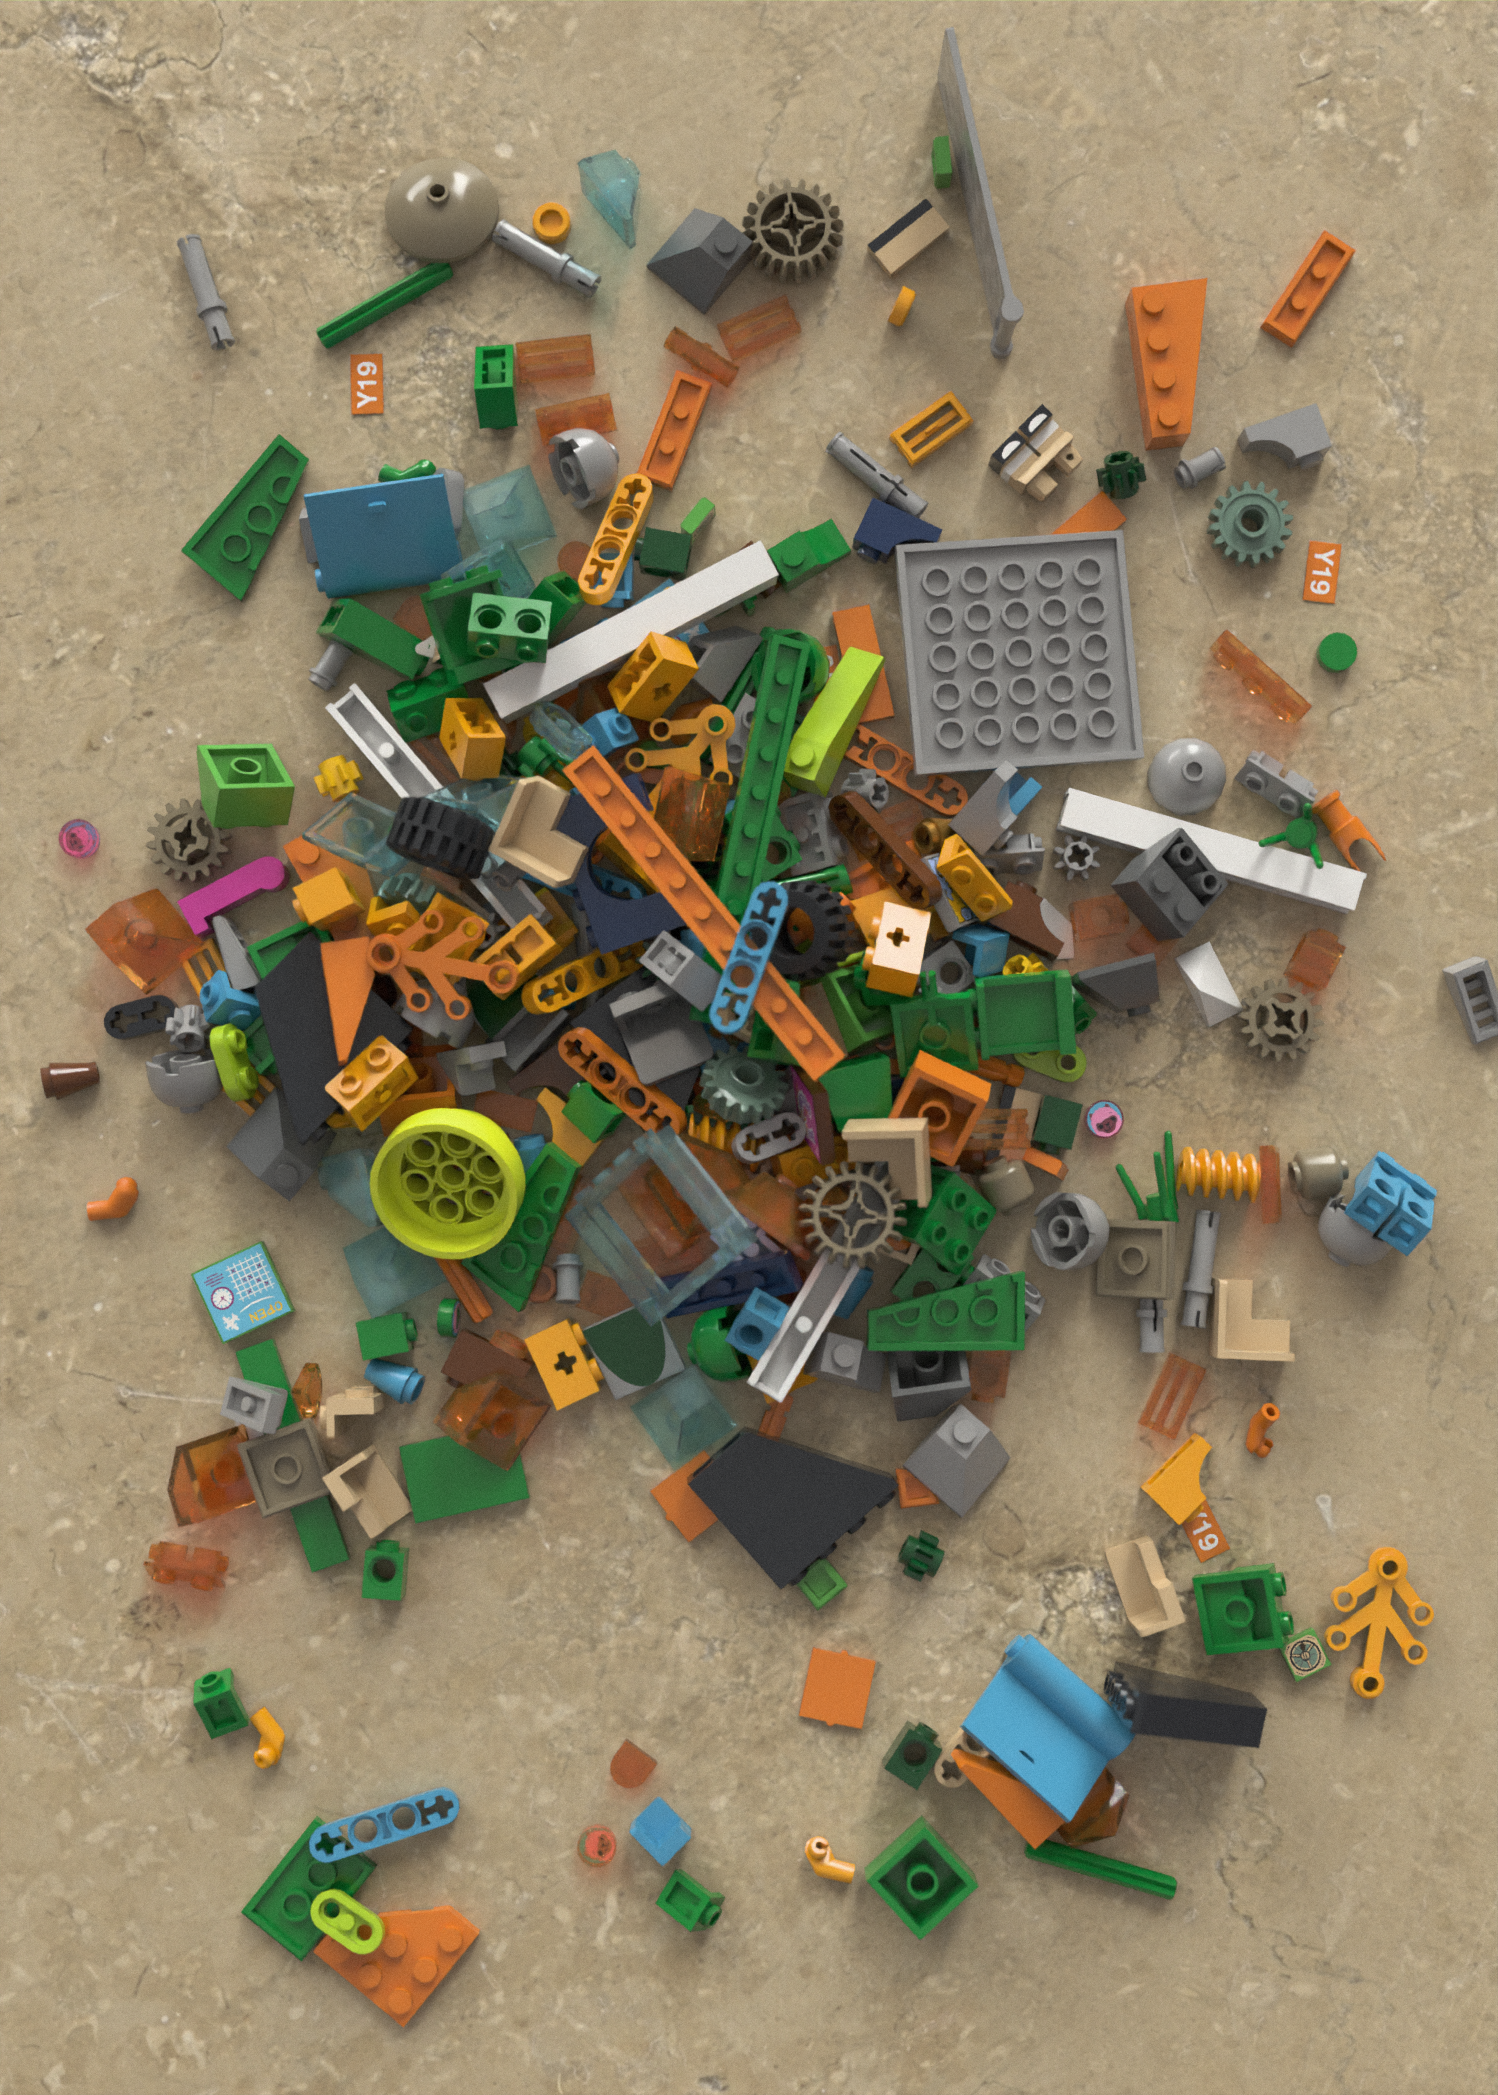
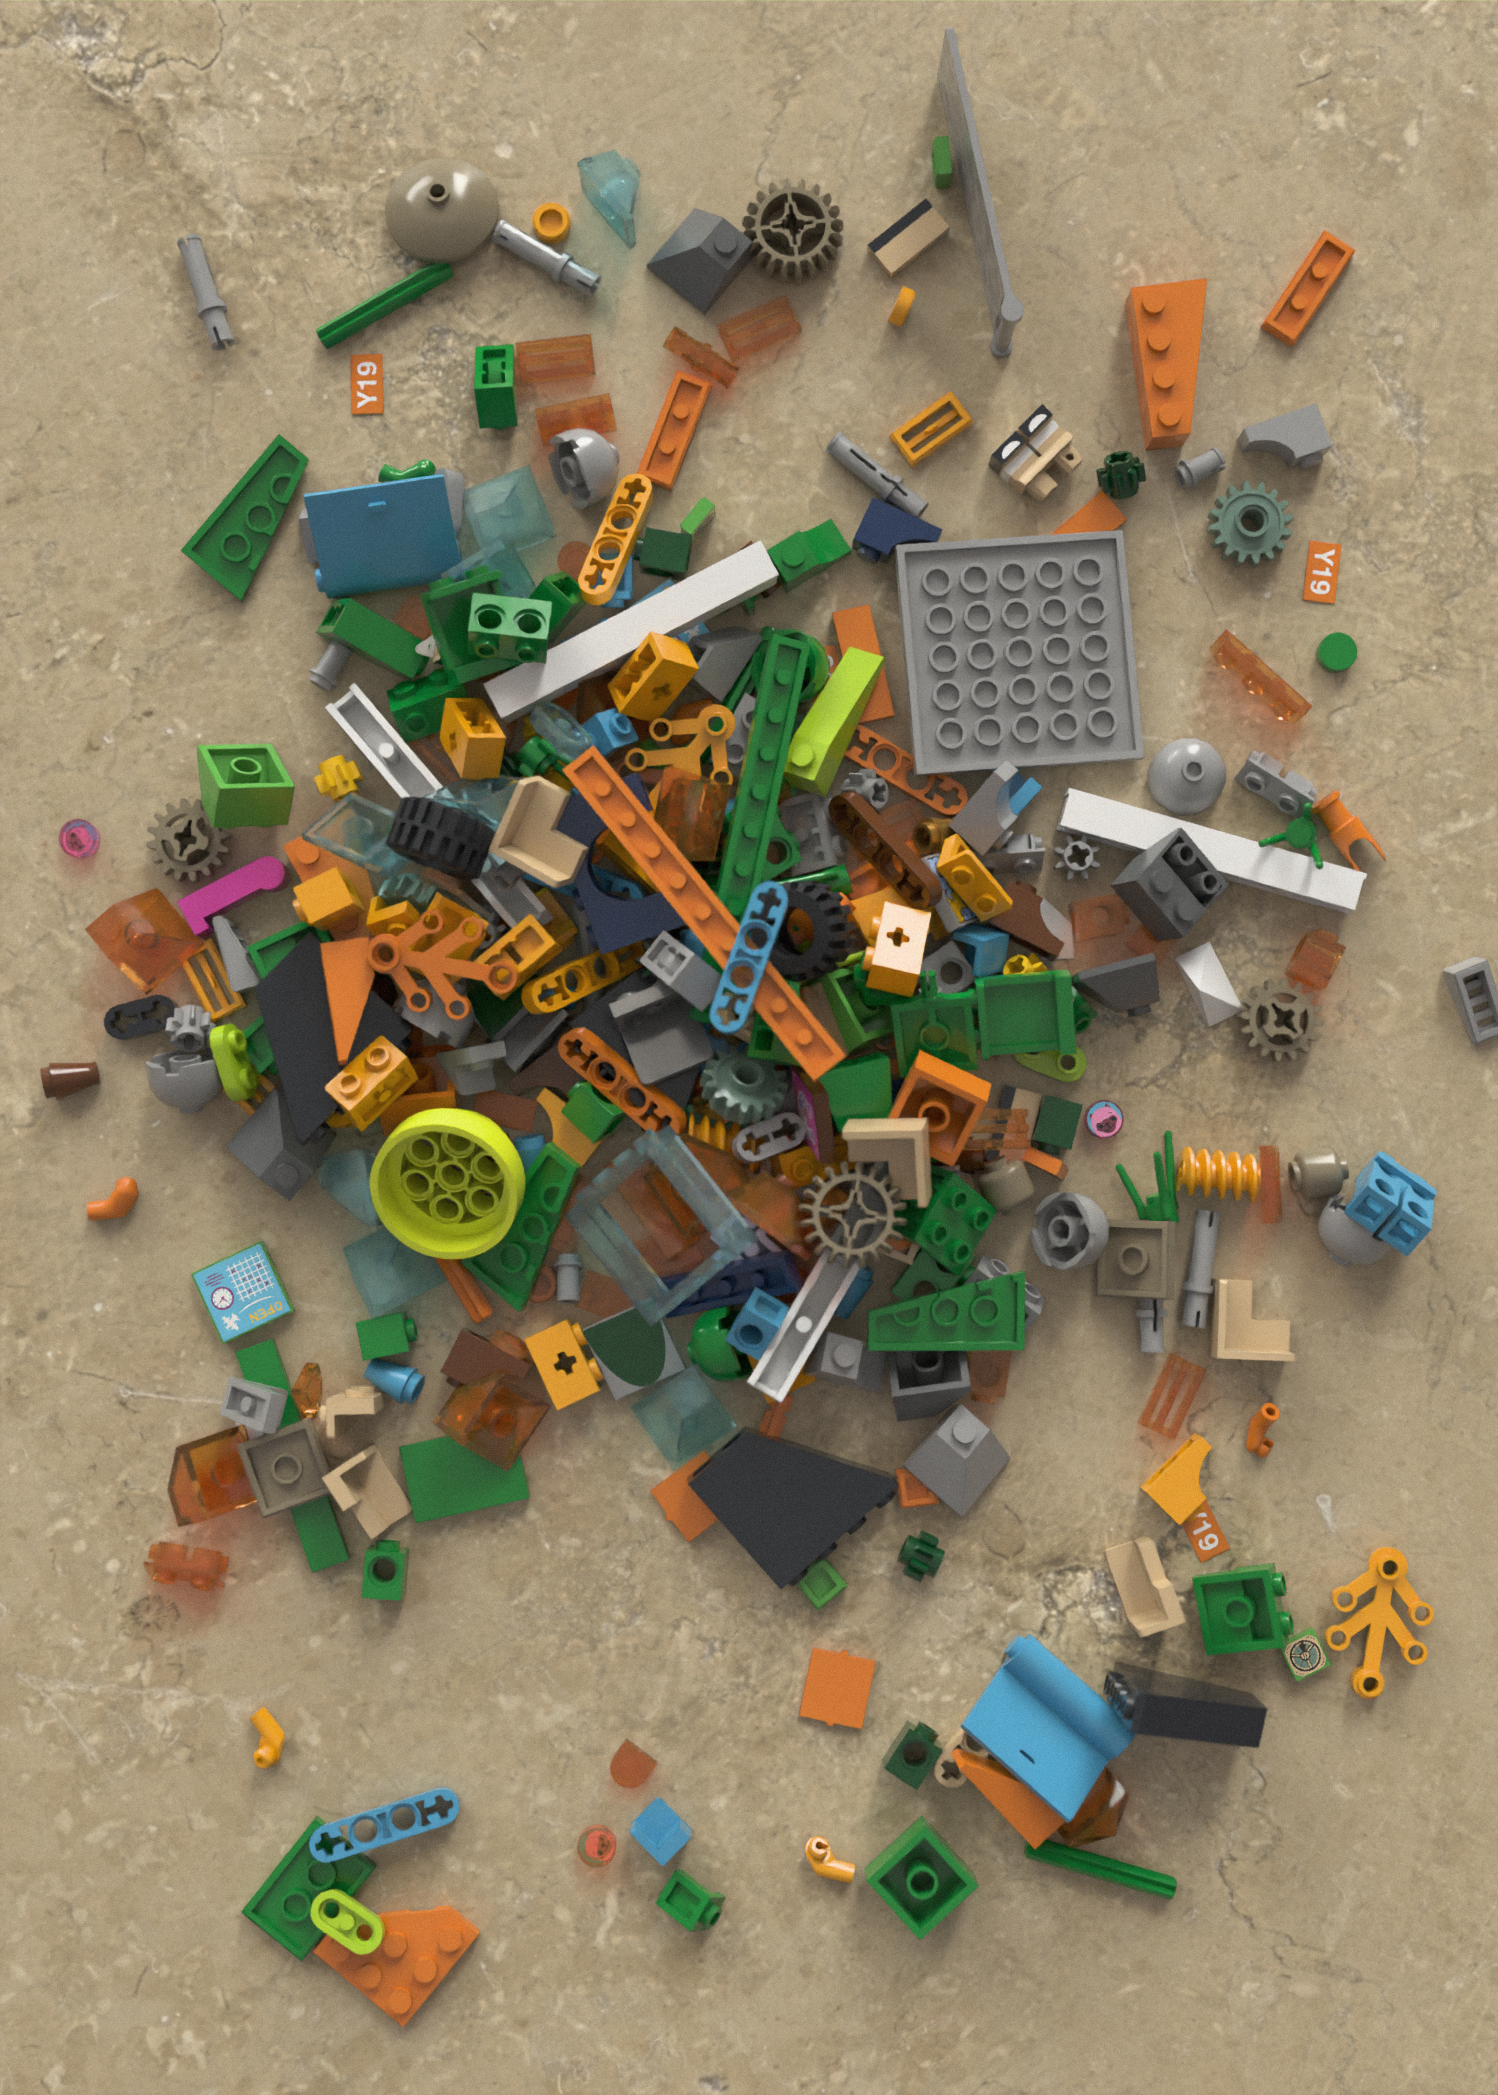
green bracket [193,1668,249,1740] -> none
dark azure bracket [199,970,261,1031] -> none
green tile [437,1298,461,1338] -> none
orange axle [969,1052,1025,1087] -> none

